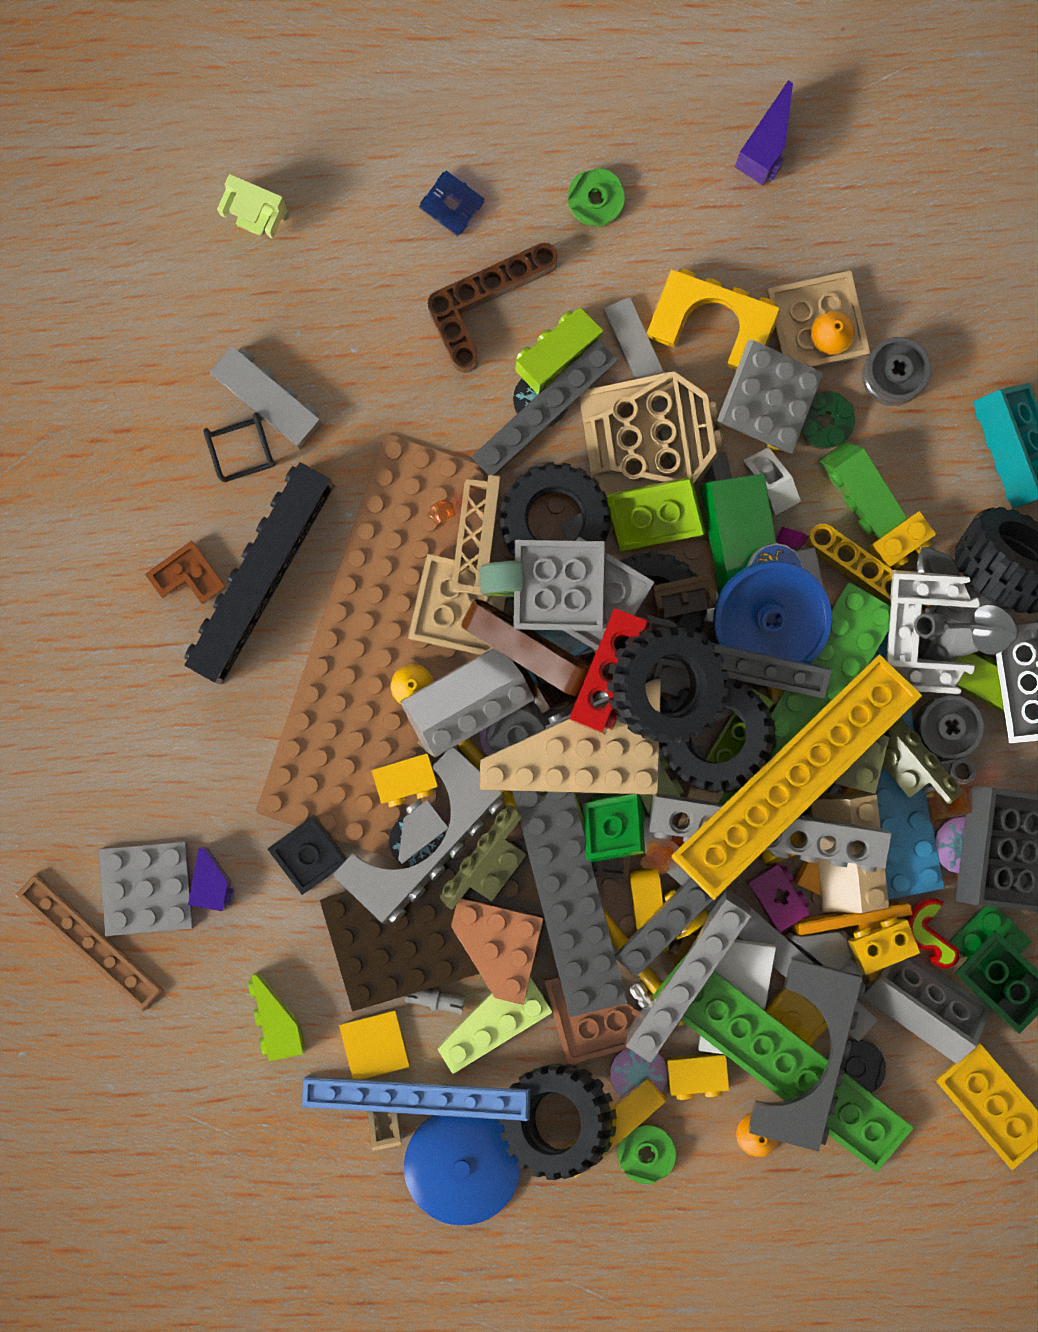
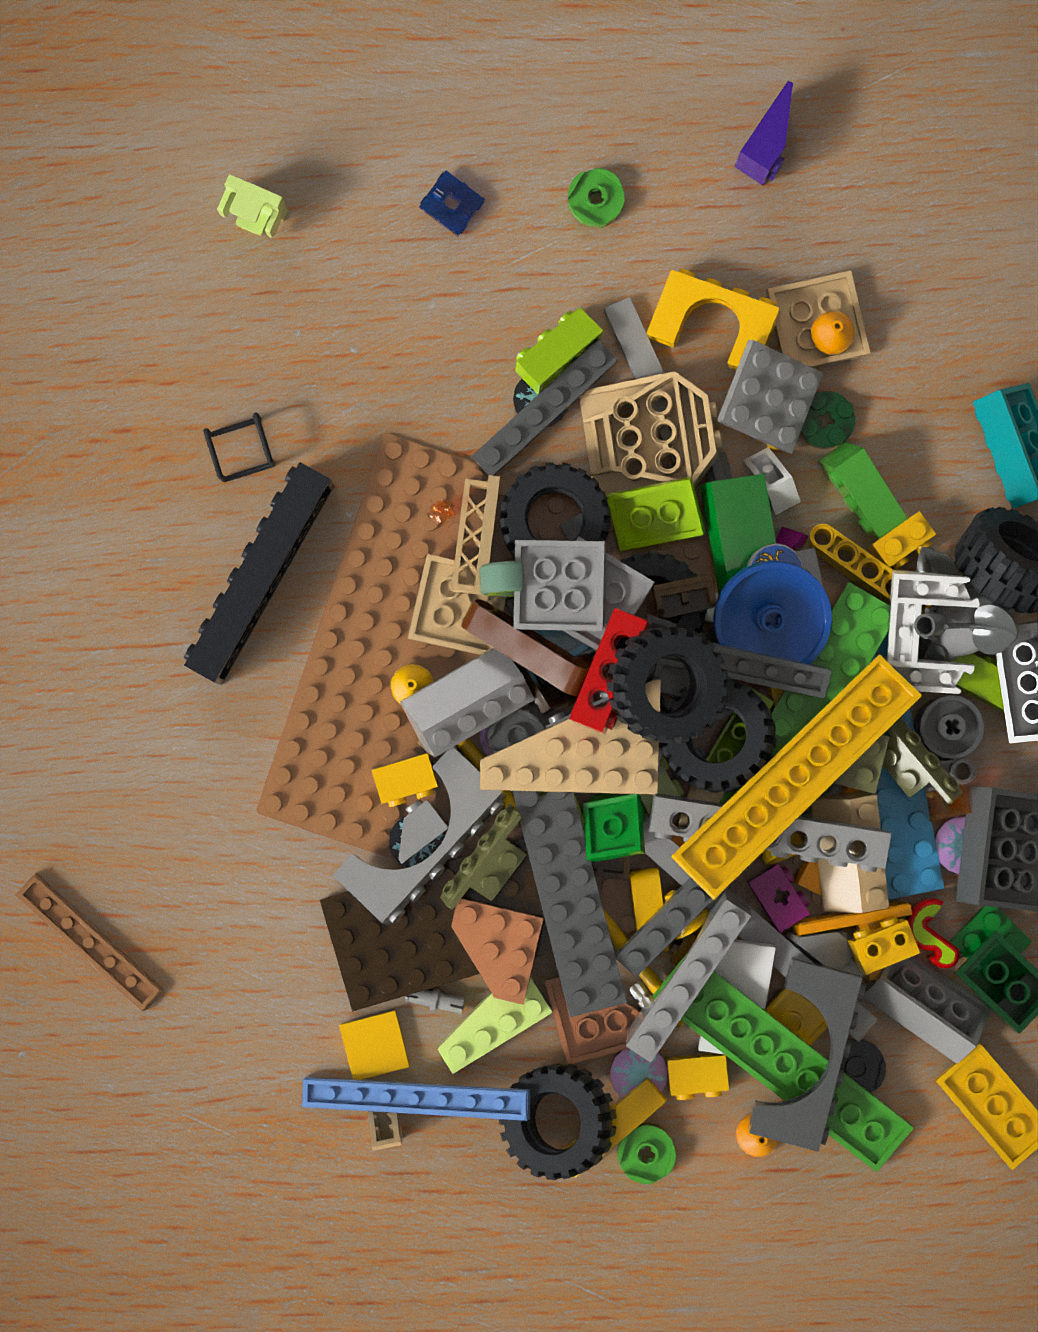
light grey plate [98,841,194,936] -> none
dark orange plate [145,540,226,604] -> none
dark purple slope [188,847,234,911] -> none
light grey brick [210,346,322,449] -> none
lime slope [248,972,306,1061] -> none
black plate [267,814,348,895] -> none
blue dish [404,1115,520,1225] -> none
reddish brown beam [427,243,558,373] -> none
clear orange plate [641,841,674,874] -> none
dark grey wheel [862,337,931,406] -> none

